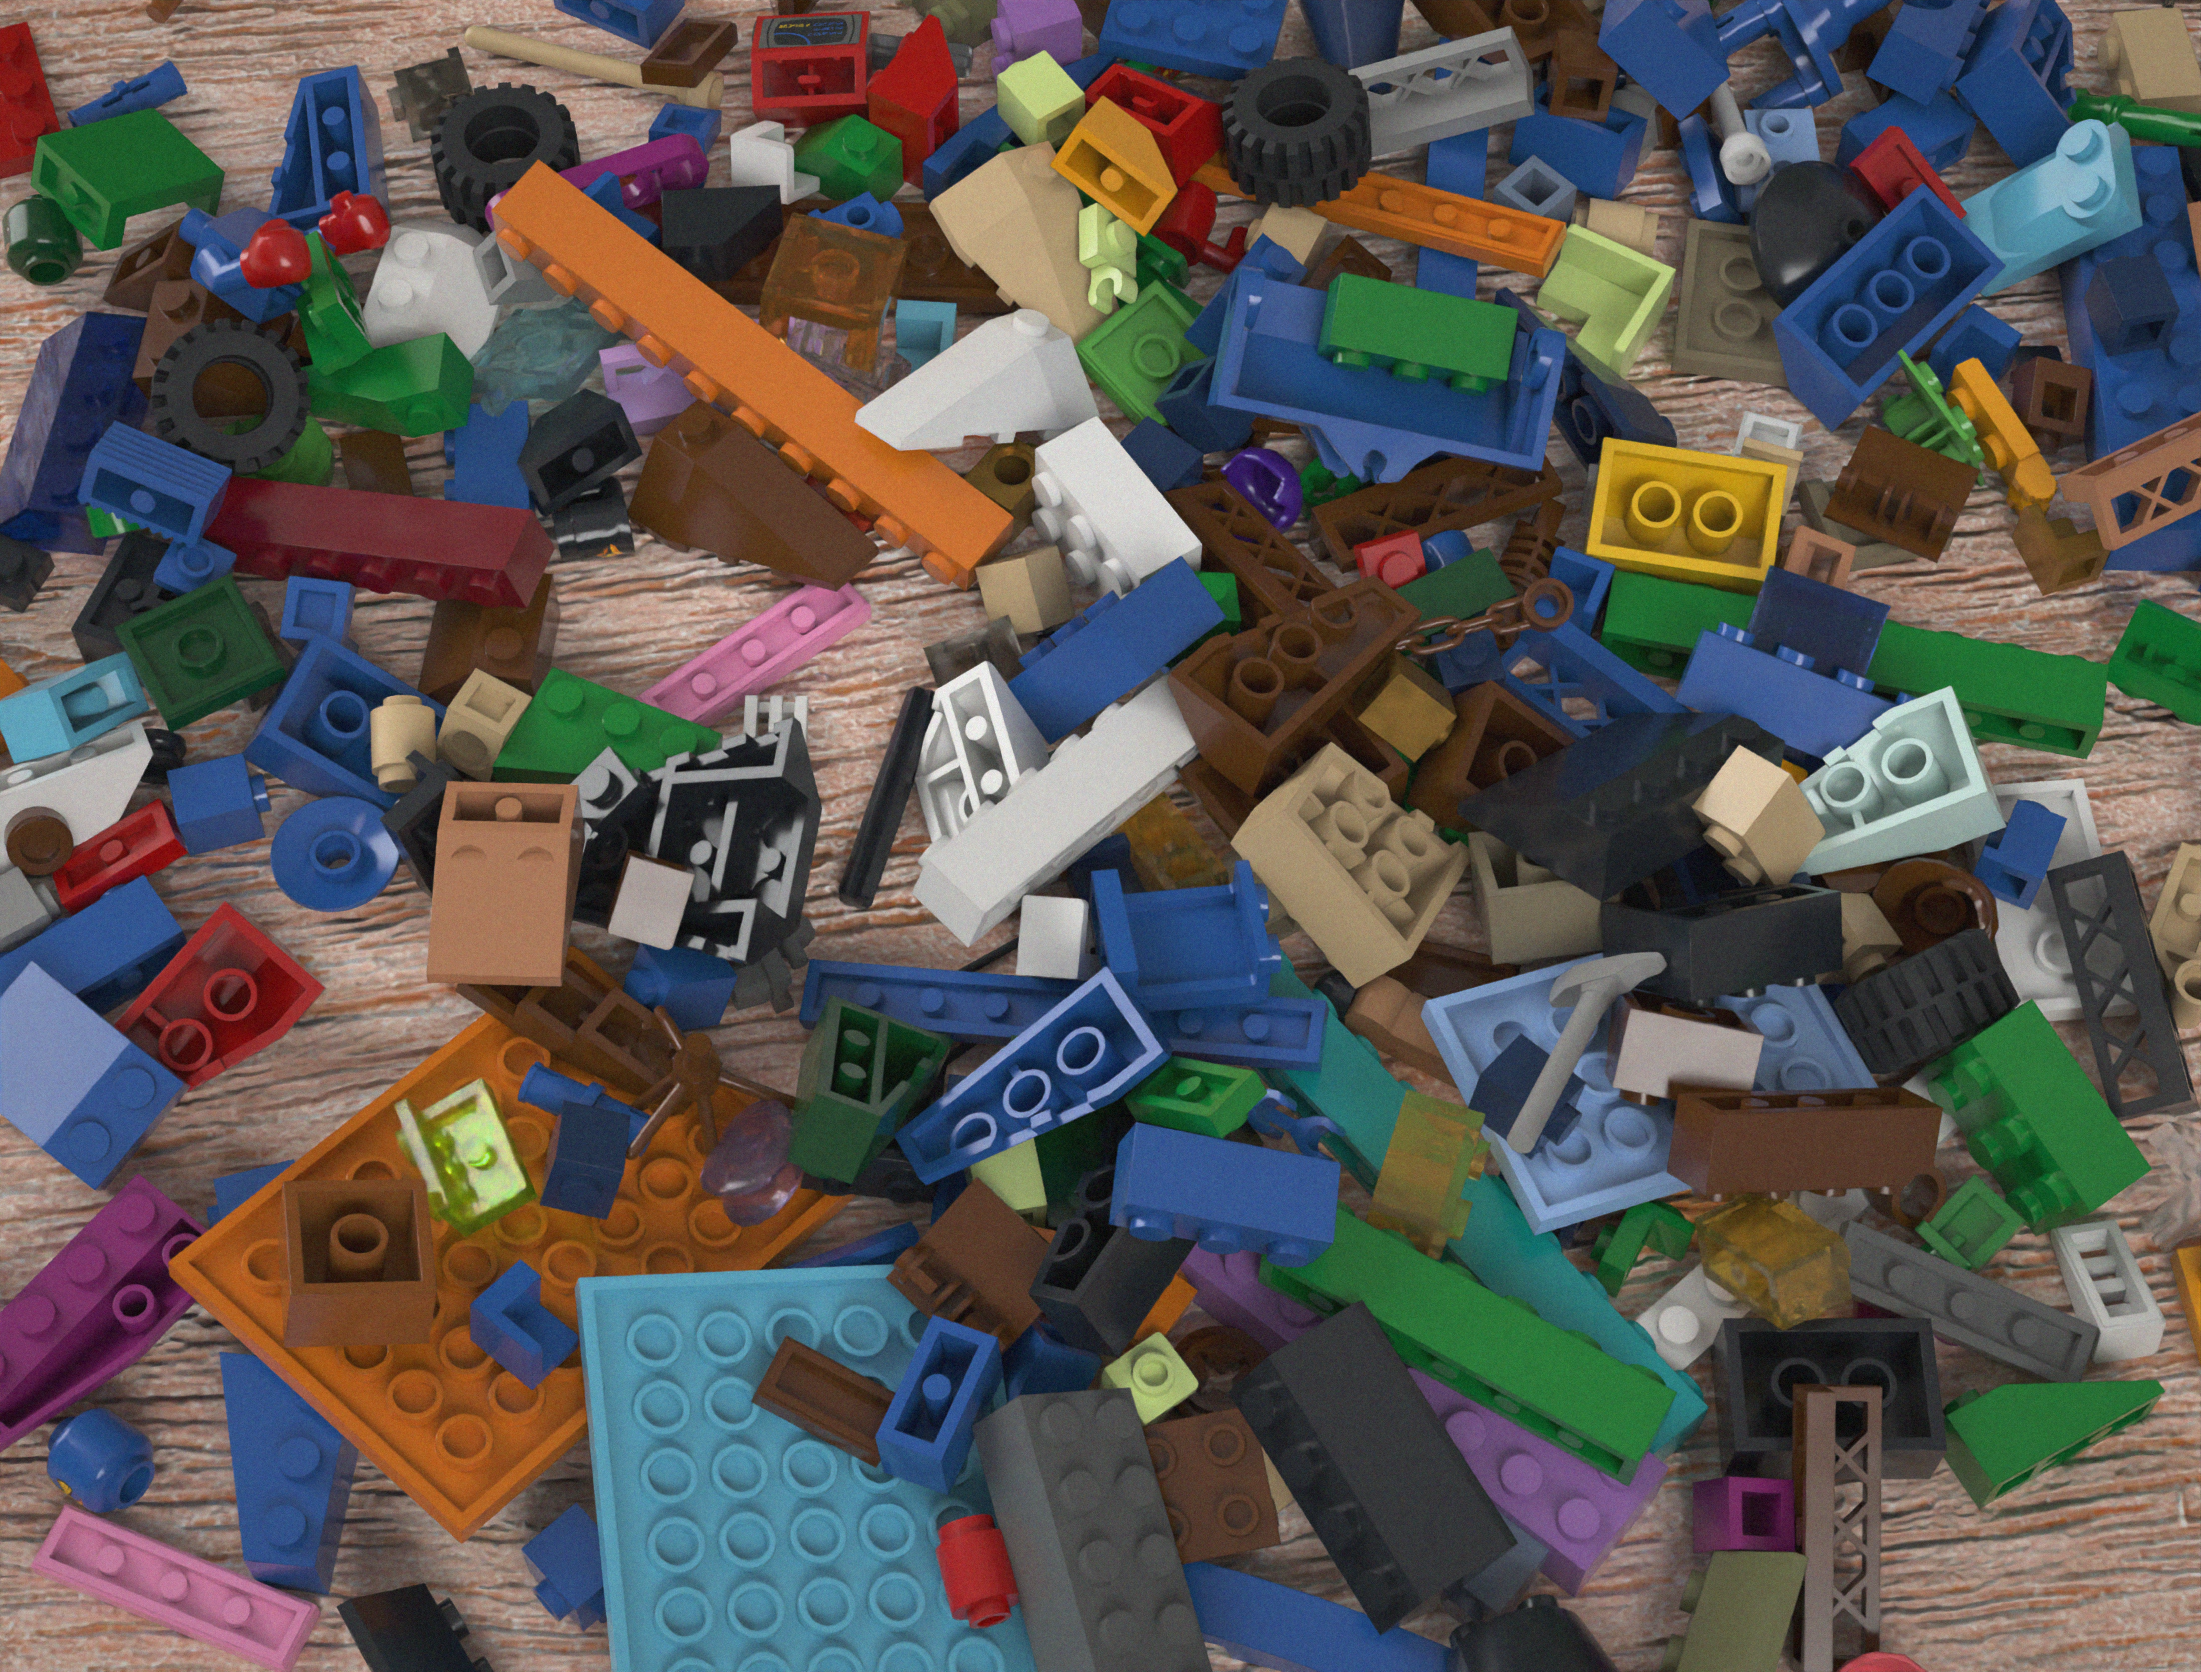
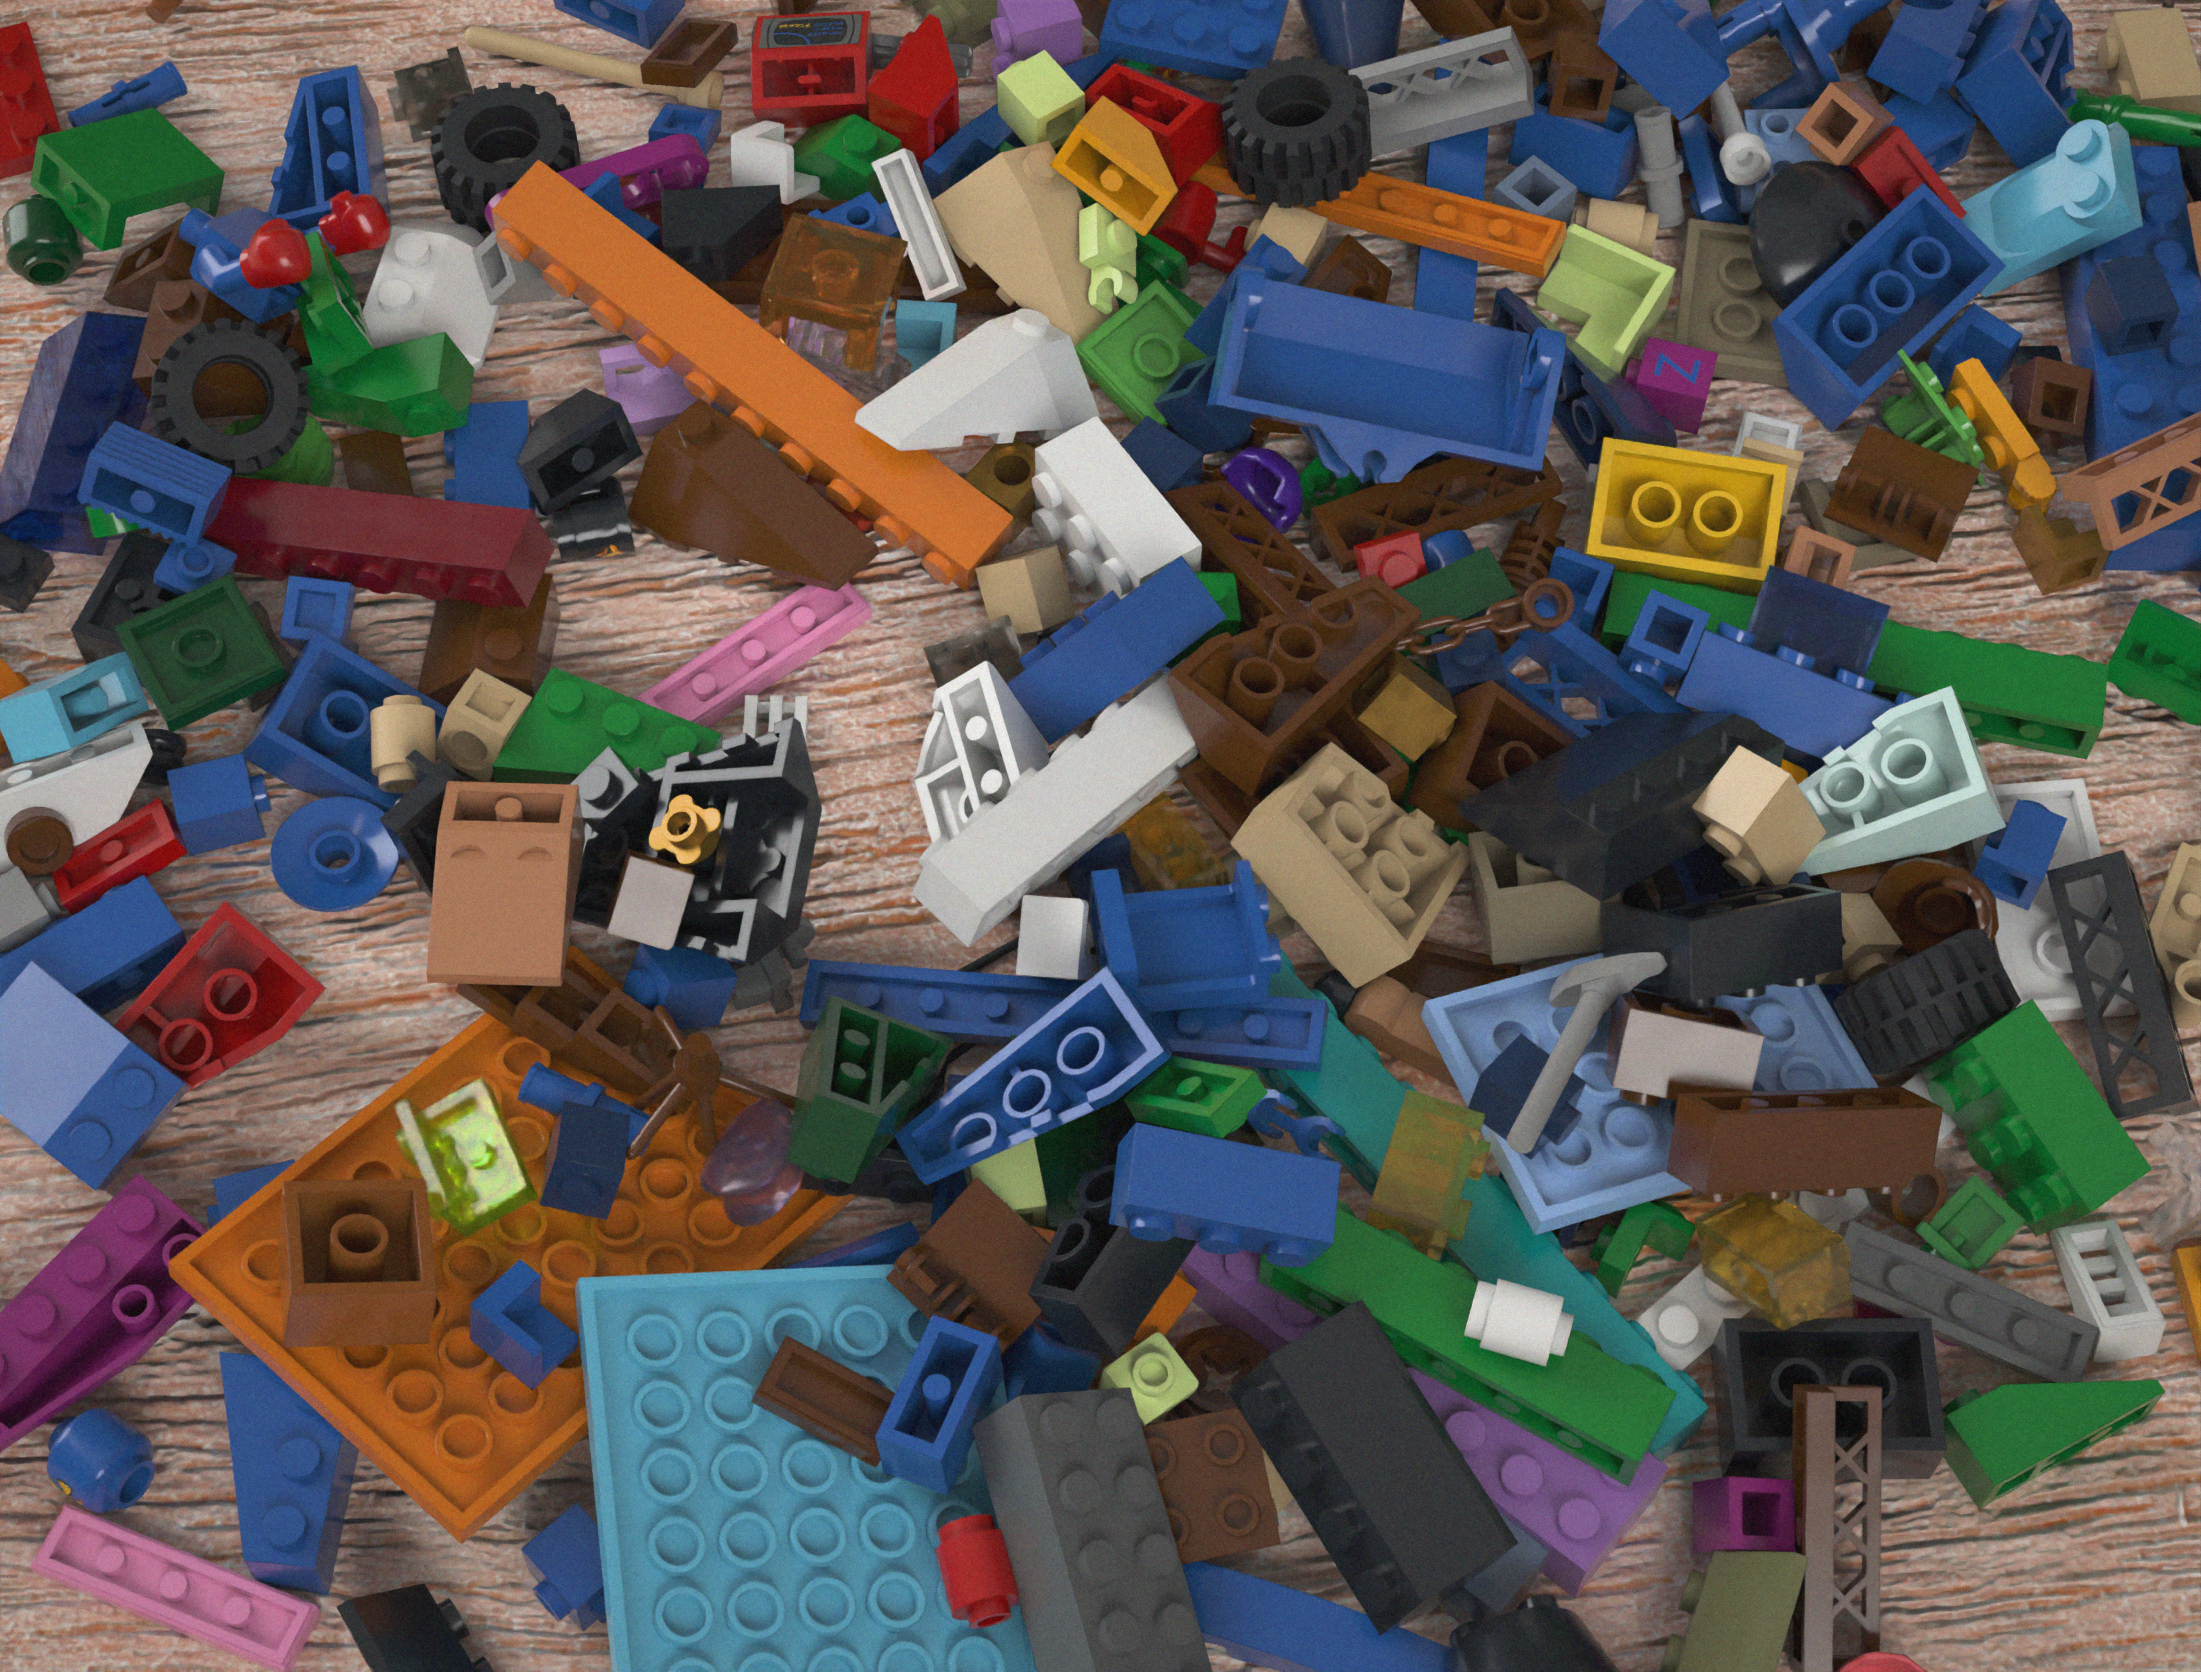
clear light blue plate [469,296,624,417] -> none
black axle [838,686,935,910] -> none
green brick [1317,272,1519,396] -> none
none -> plate [649,795,723,866]
none -> white piece [871,148,967,302]
none -> white brick [1464,1278,1574,1366]
none -> blue brick [1616,589,1711,688]
none -> magenta brick [1625,337,1718,435]
none -> light grey pin [1634,105,1686,228]
none -> nougat brick [1795,82,1896,166]

